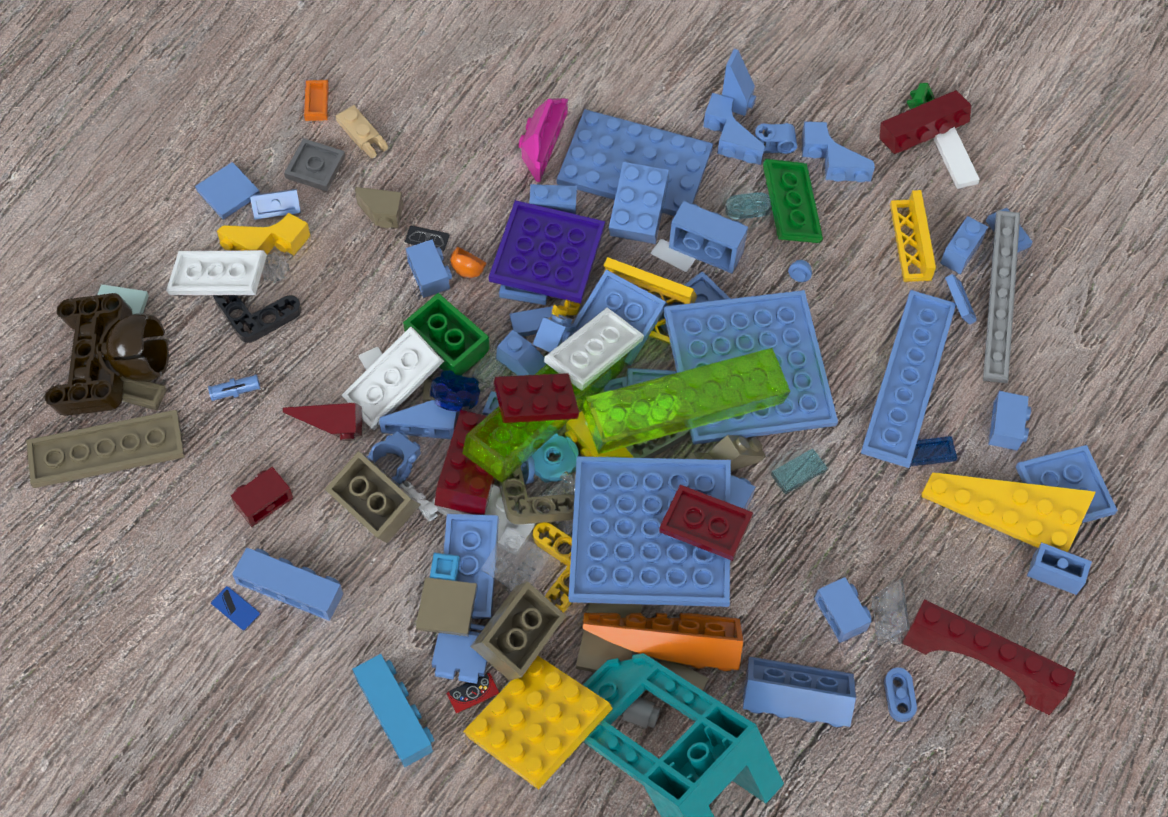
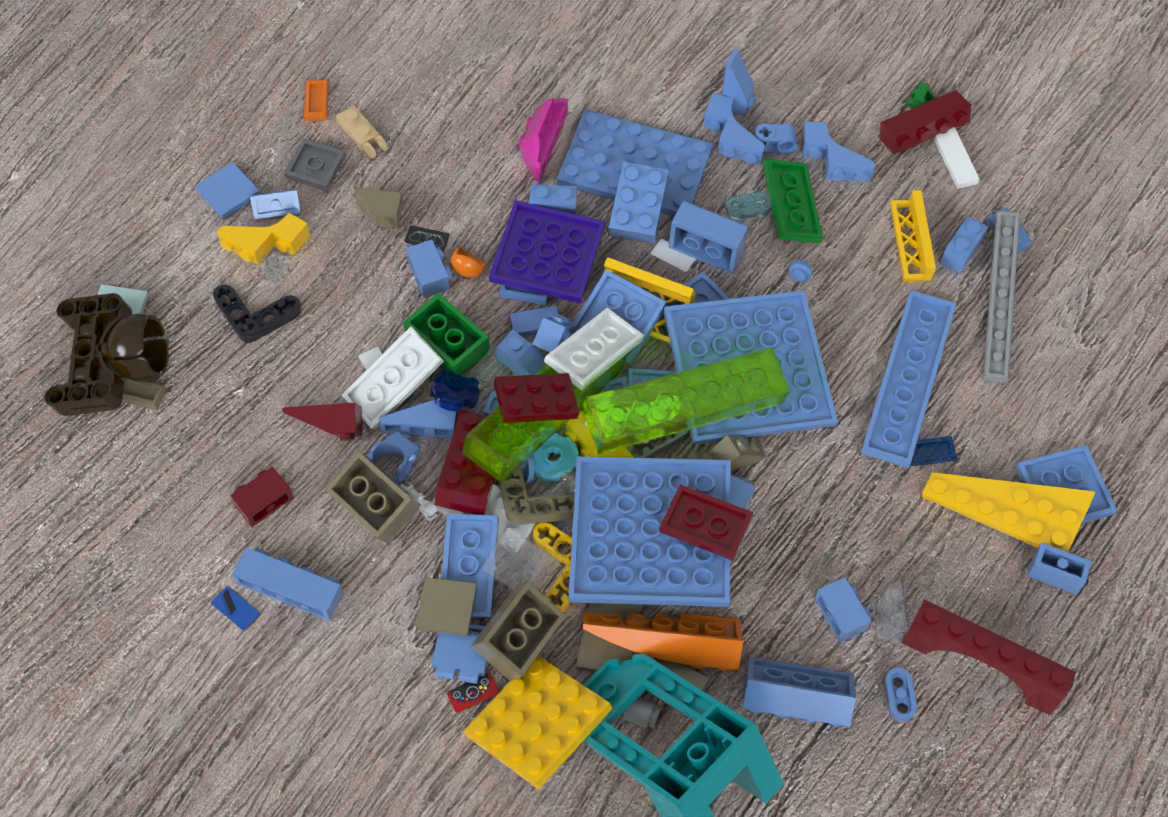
dark tan plate [26,410,185,488] -> none
white tile [166,250,267,295] -> none
medium blue pin [208,374,261,401] -> none
dark azure brick [352,654,435,768] -> none
dark azure tile [430,553,461,581] -> none
yellow piece [552,299,580,316] -> none
clear light blue tile [771,448,827,494] -> none
medium blue tile [945,274,977,325] -> none
medium blue brick [988,391,1031,451] -> none

